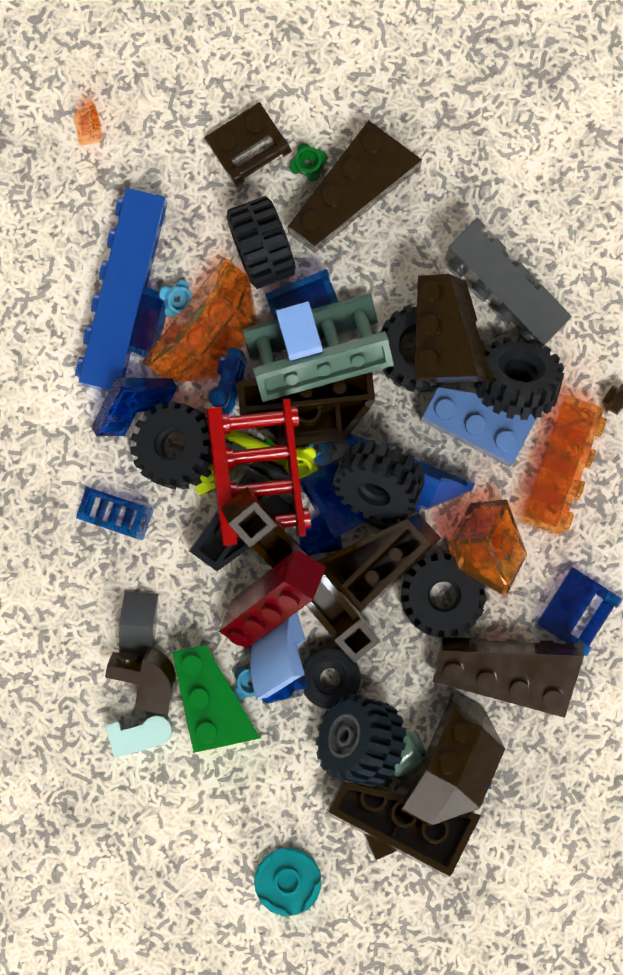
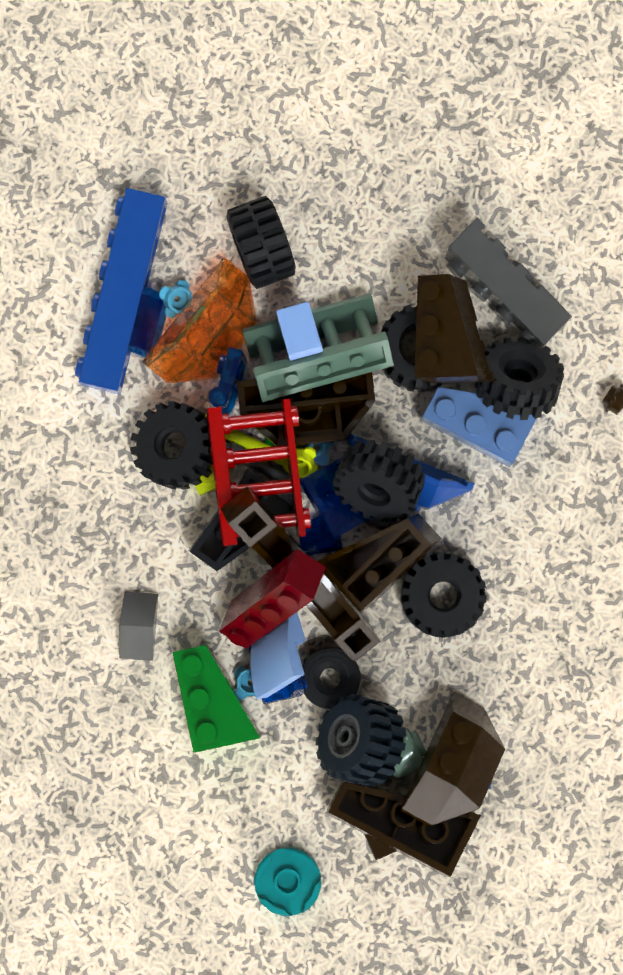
clear orange slope [74,102,104,146] -> none
clear blue slope [76,487,154,540] -> none
clear blue plate [91,378,178,437] -> none
dark brown brick [105,646,176,716] -> none
light aqua leg [105,715,173,758] -> none
dark brown plate [204,102,292,187] -> none
clear blue panel [265,269,339,320] -> none
dark brown wedge [288,120,422,253] -> none
green plate [289,143,328,182] -> none
dark brown wedge [433,637,584,718] -> none
clear orange slope [449,499,527,595] -> none
clear orange brick [519,395,607,537] -> none
clear blue plate [535,567,622,657] -> none

